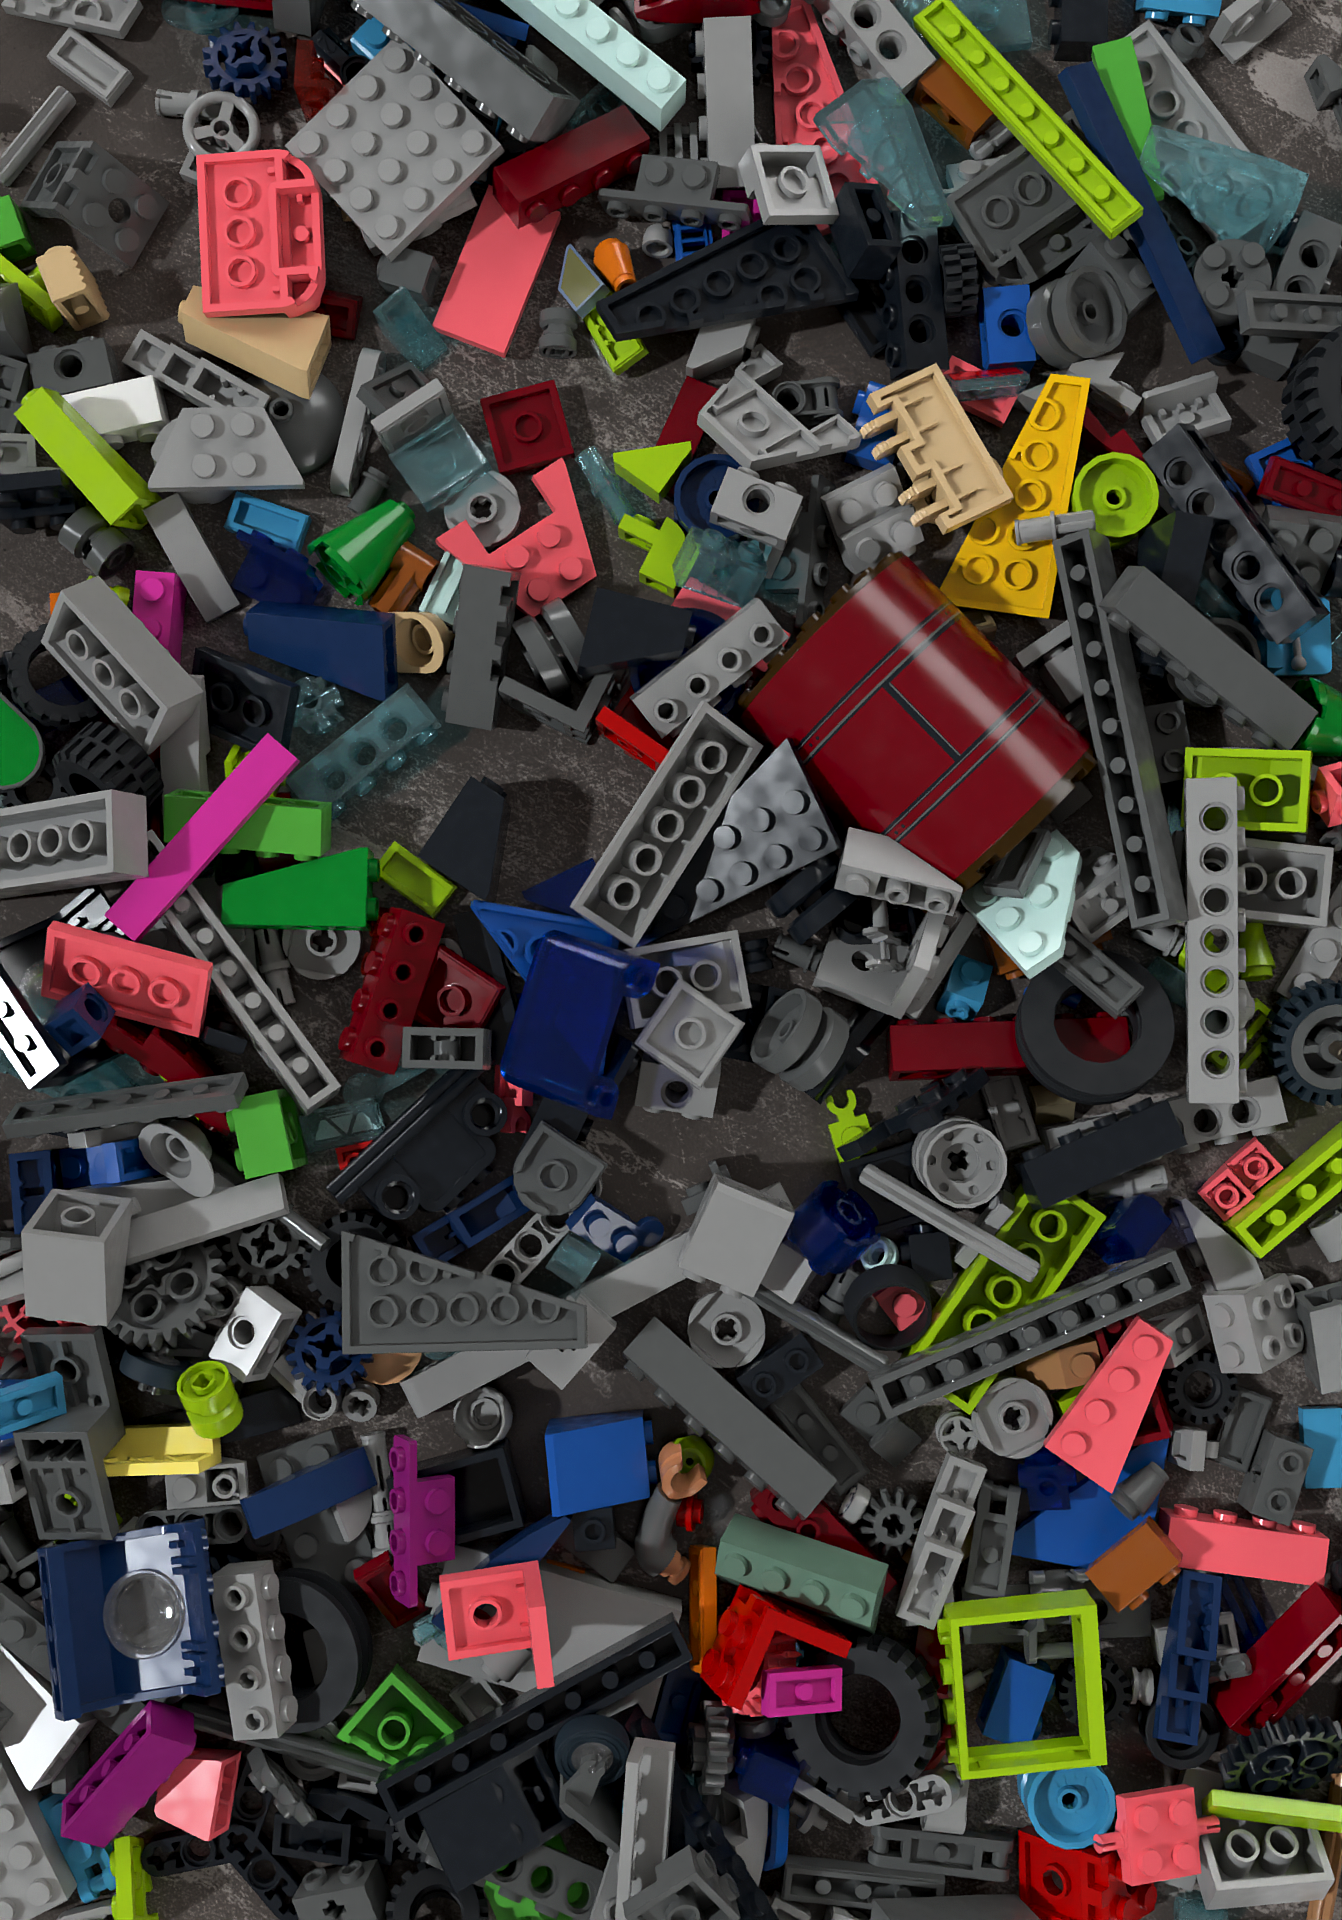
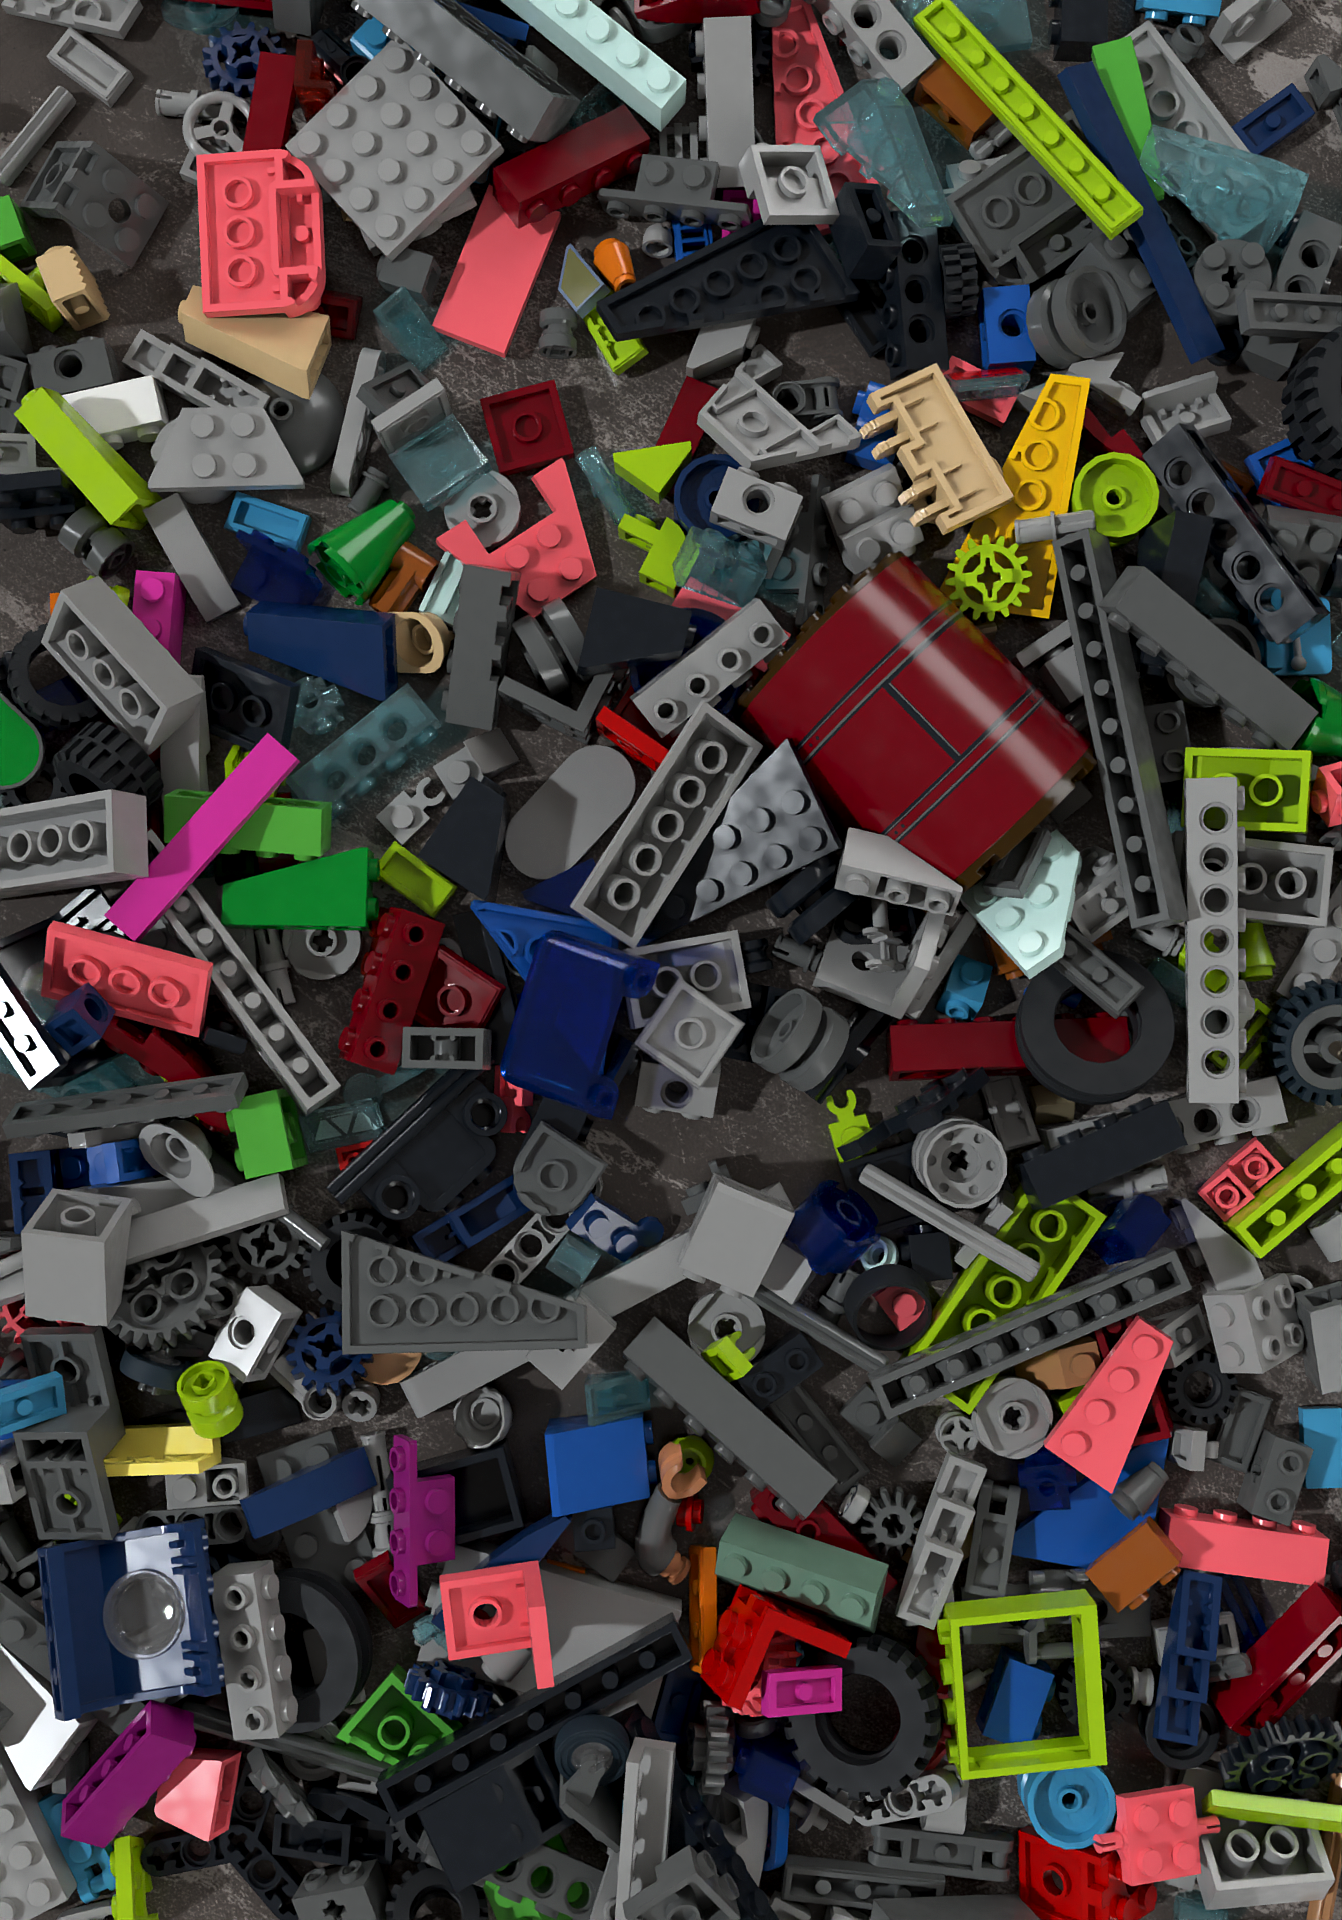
none -> dark red tile [242,51,302,152]
none -> light grey plate [376,777,447,846]
none -> dark blue gear [404,1660,494,1721]
none -> light grey slope [433,728,520,801]
none -> light grey tile [505,745,636,880]
none -> clear light blue slope [584,1371,651,1426]
none -> lime tile [701,1331,756,1383]
none -> lime gear [945,534,1032,622]
none -> dark blue plate [1231,83,1315,159]

